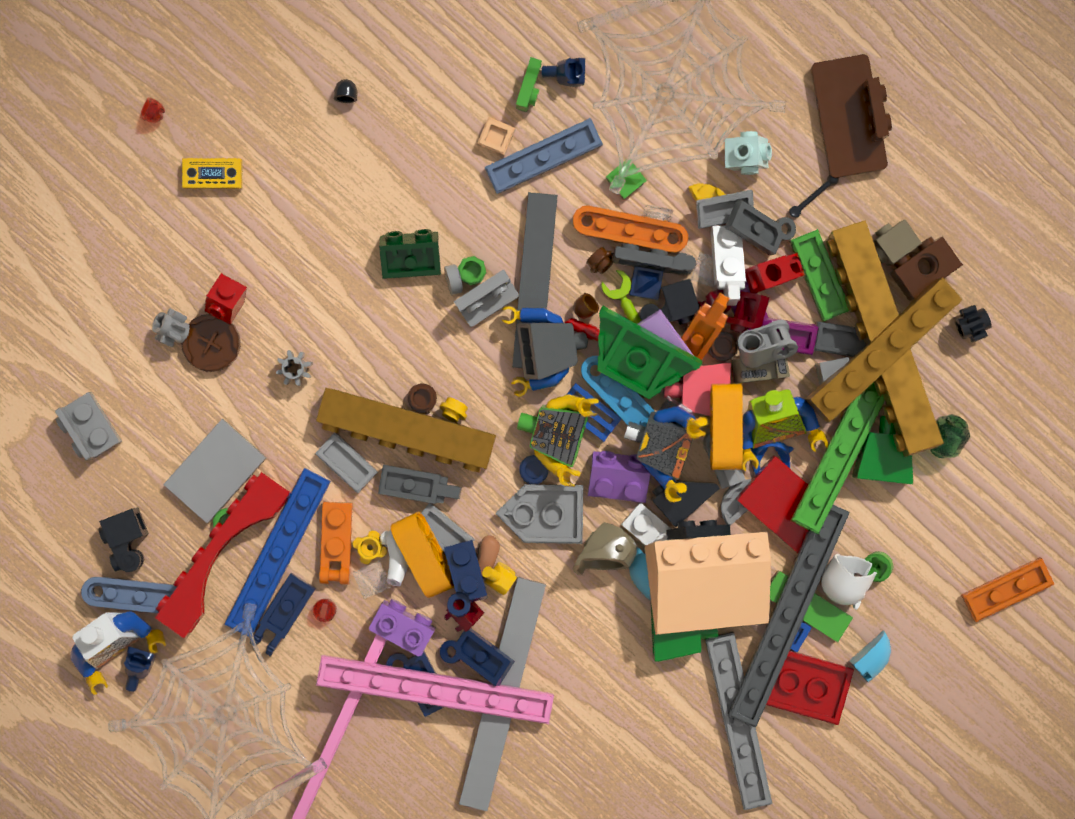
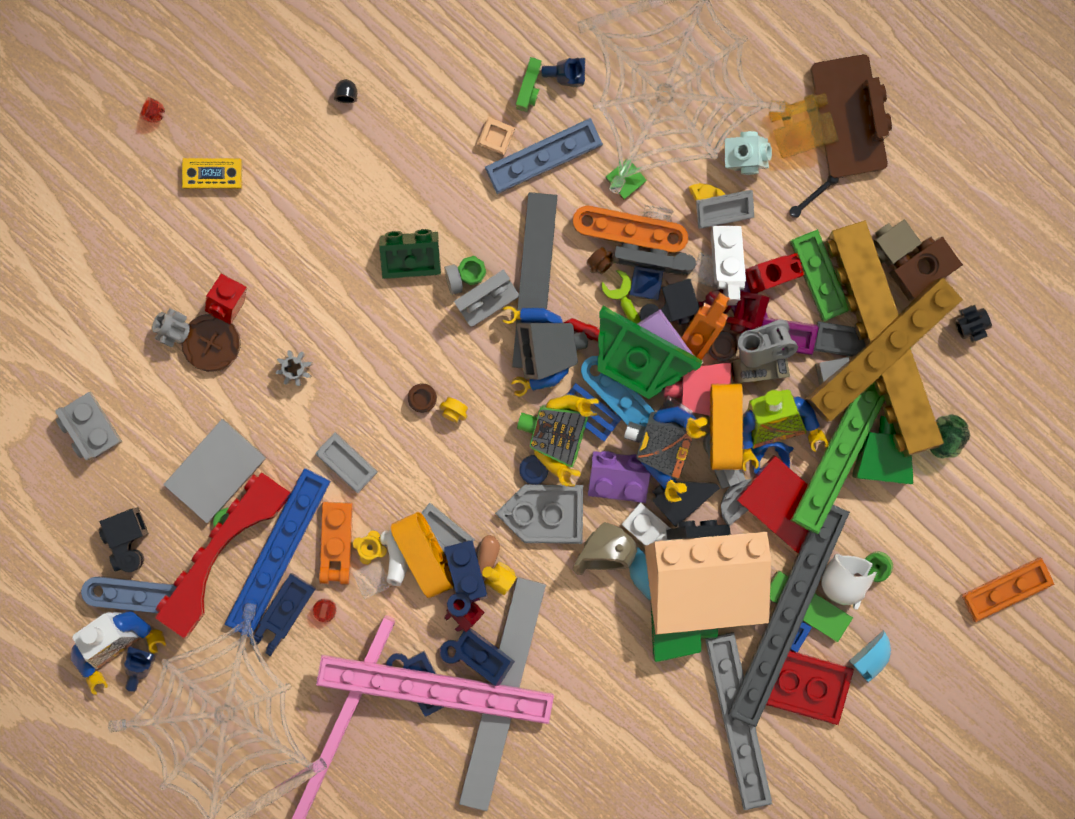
pearl gold brick [316,387,496,473] -> none
medium lavender bracket [369,599,436,656] -> none
dark grey hinge [378,465,462,504] -> none
reddish brown hinge [573,293,599,319] -> none
dark grey hinge [725,200,796,255] -> none
none -> clear yellow plate [769,93,839,159]

